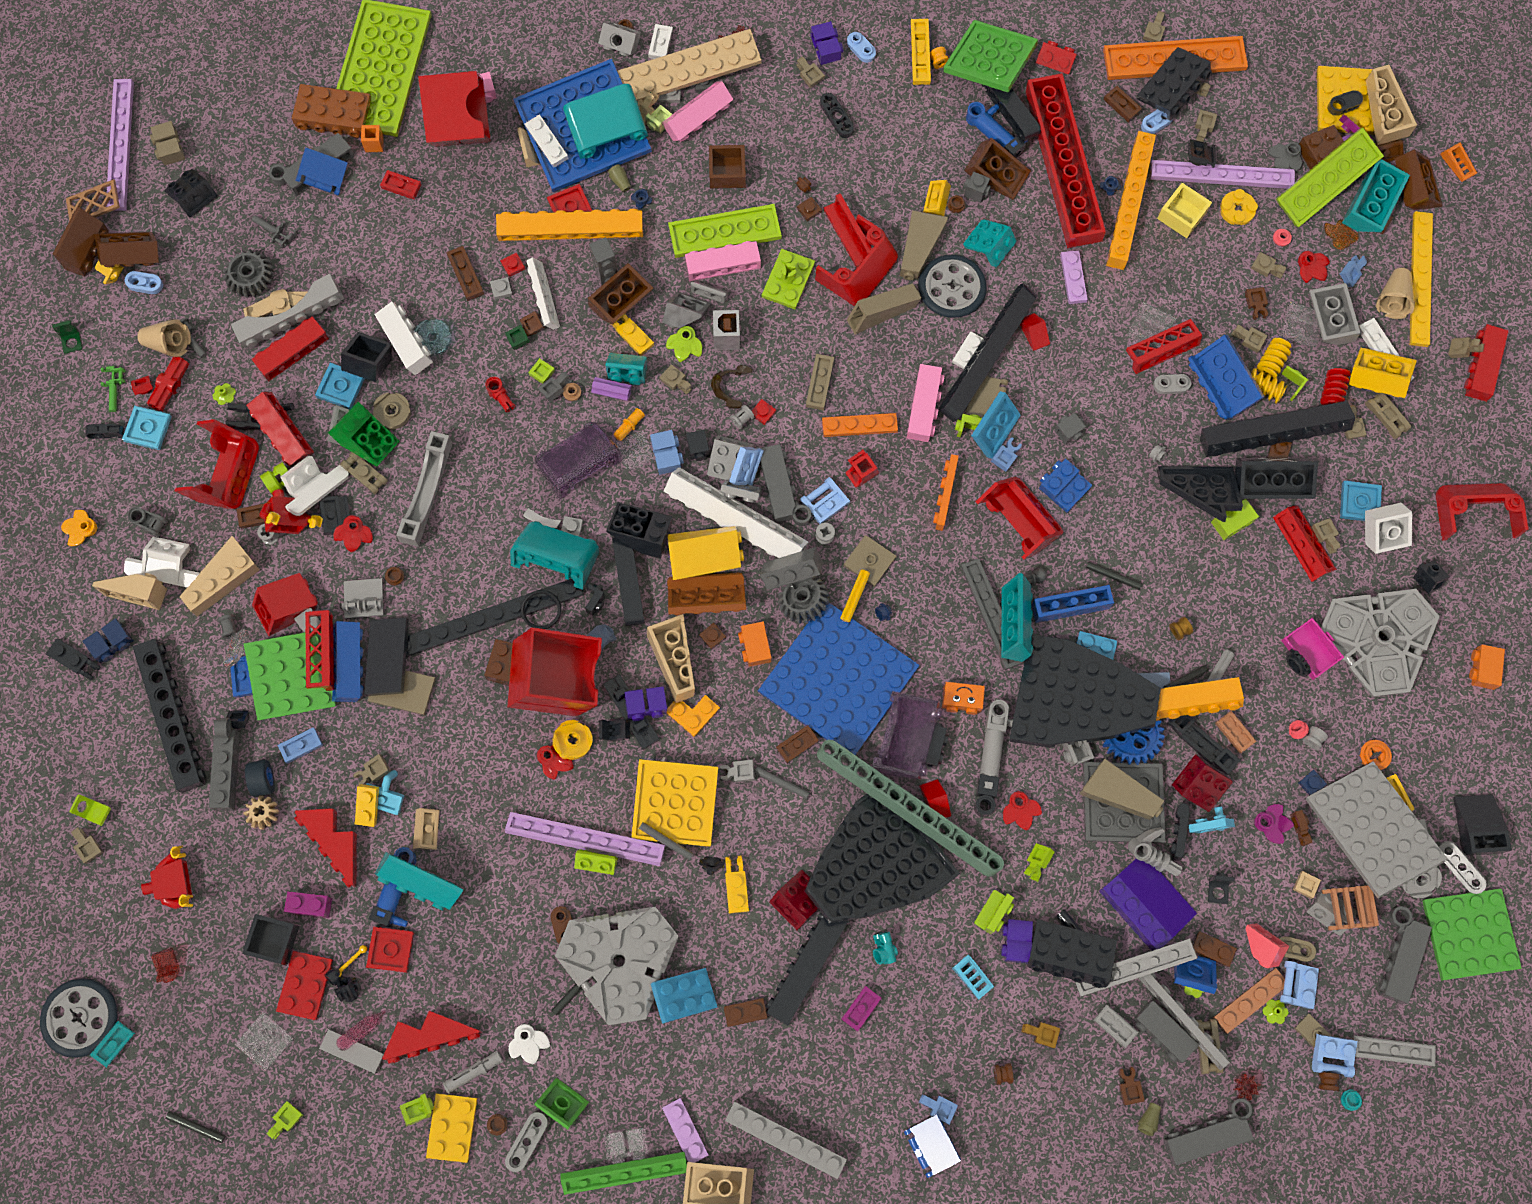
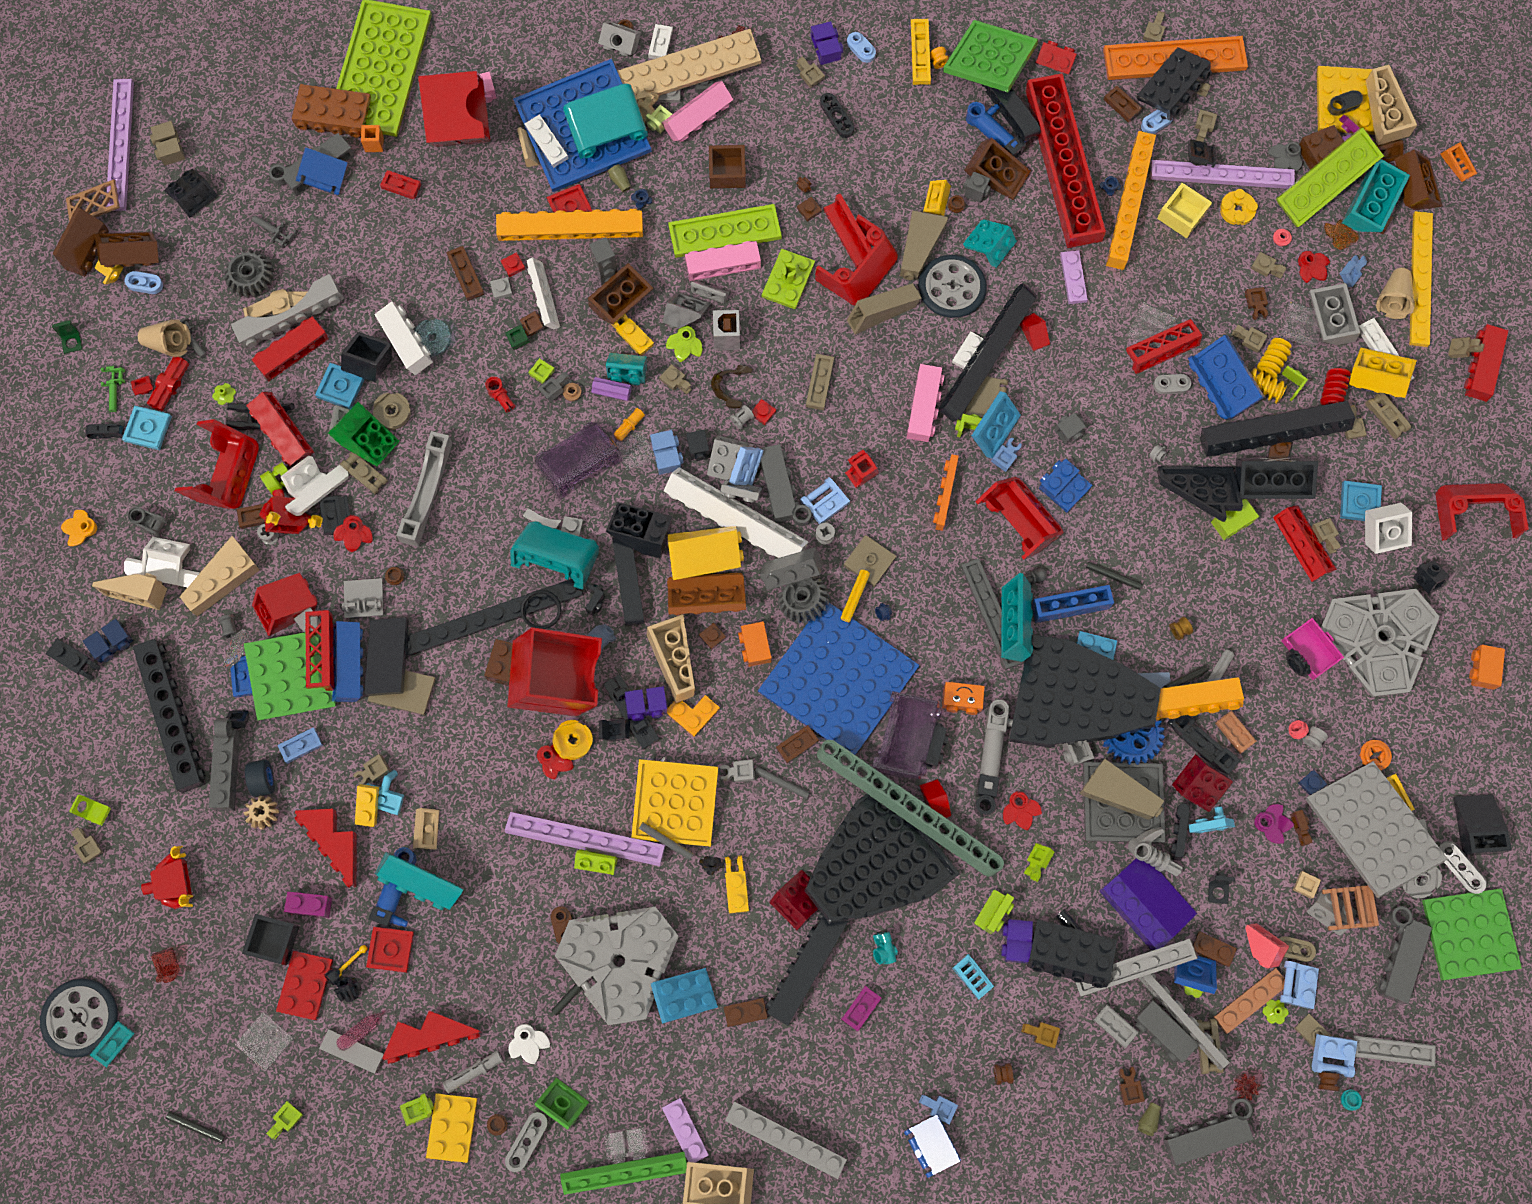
orange plate [822,413,898,437] -> none

